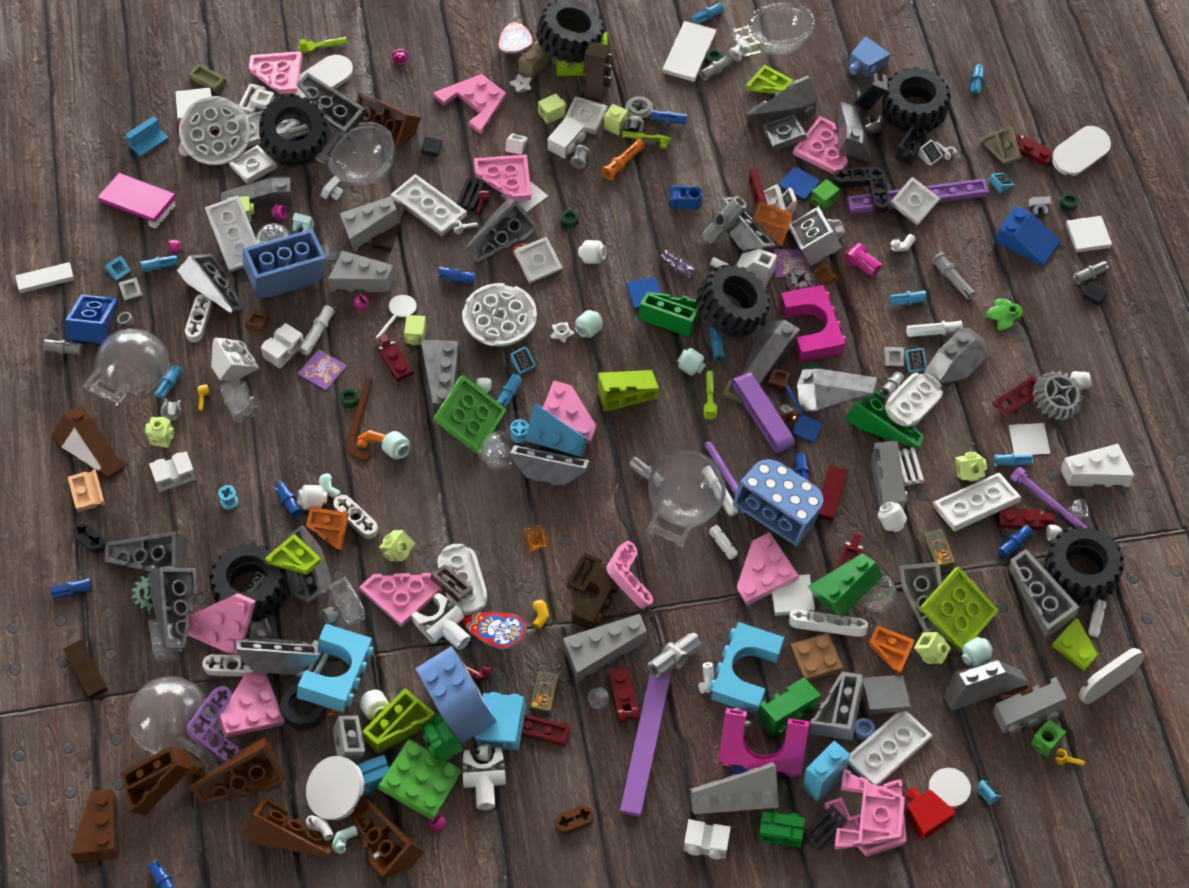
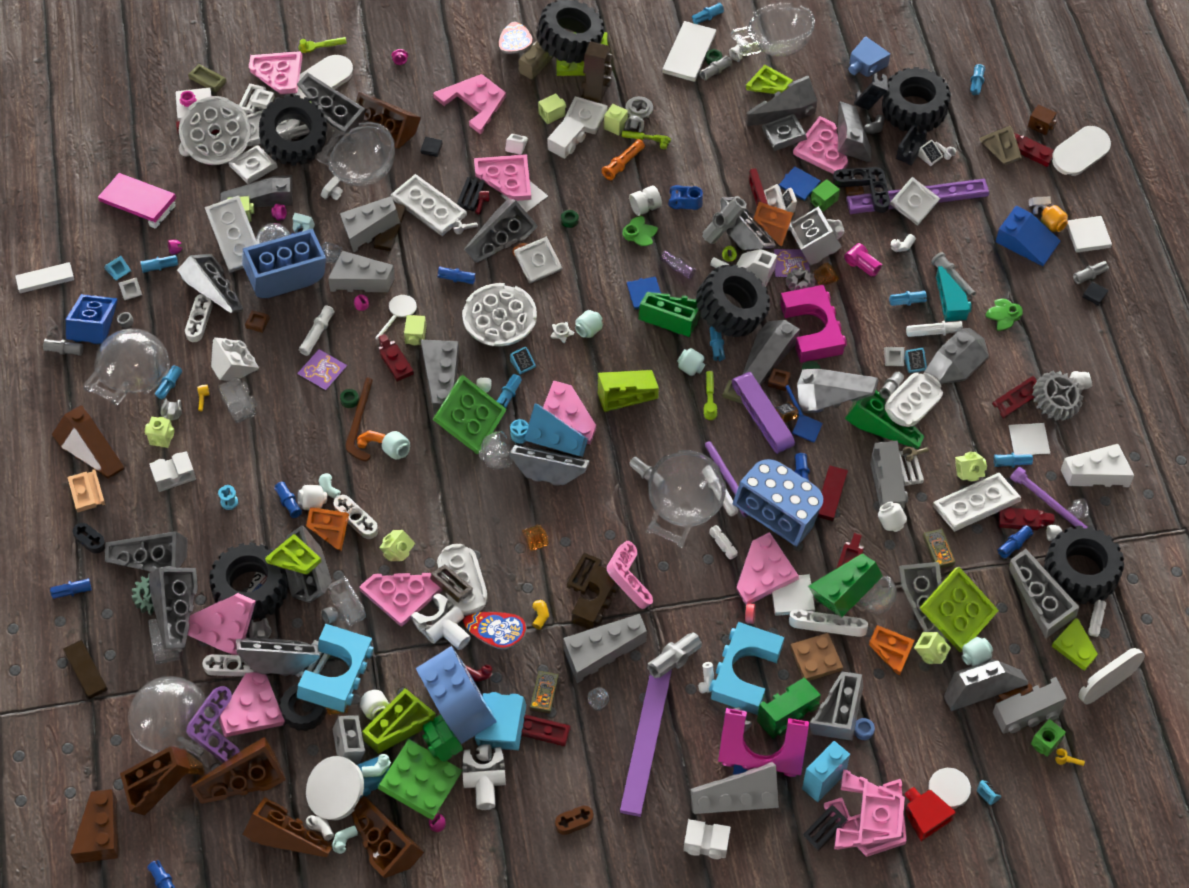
dark azure panel [125,116,169,157] -> none
white brick [261,323,304,369] -> none
white plate [510,74,531,93] -> none
light grey bush [570,145,590,169] -> none
white head [578,240,607,264] -> none
dark red plate [609,666,640,722] -> none
blue pin [651,110,687,125] -> none
green brick [758,809,805,848] -> none
white tile [848,711,933,786] -> none
tile [863,675,911,714] -> none
medium azure slope [989,173,1014,194] -> none
dark green tile [1060,193,1079,211] -> none
none -> dark pink plate [179,91,197,107]
none -> light aqua arm [362,754,391,777]
none -> bright green plate [622,216,658,246]
none -> white wheel [629,185,662,216]
none -> lime hinge [722,246,737,262]
none -> coral tile [745,604,755,624]
none -> dark tan hand [903,447,928,462]
none -> teal slope [936,266,971,322]
none -> reddish brown brick [1027,104,1057,135]
none -> light orange head [1041,205,1068,232]

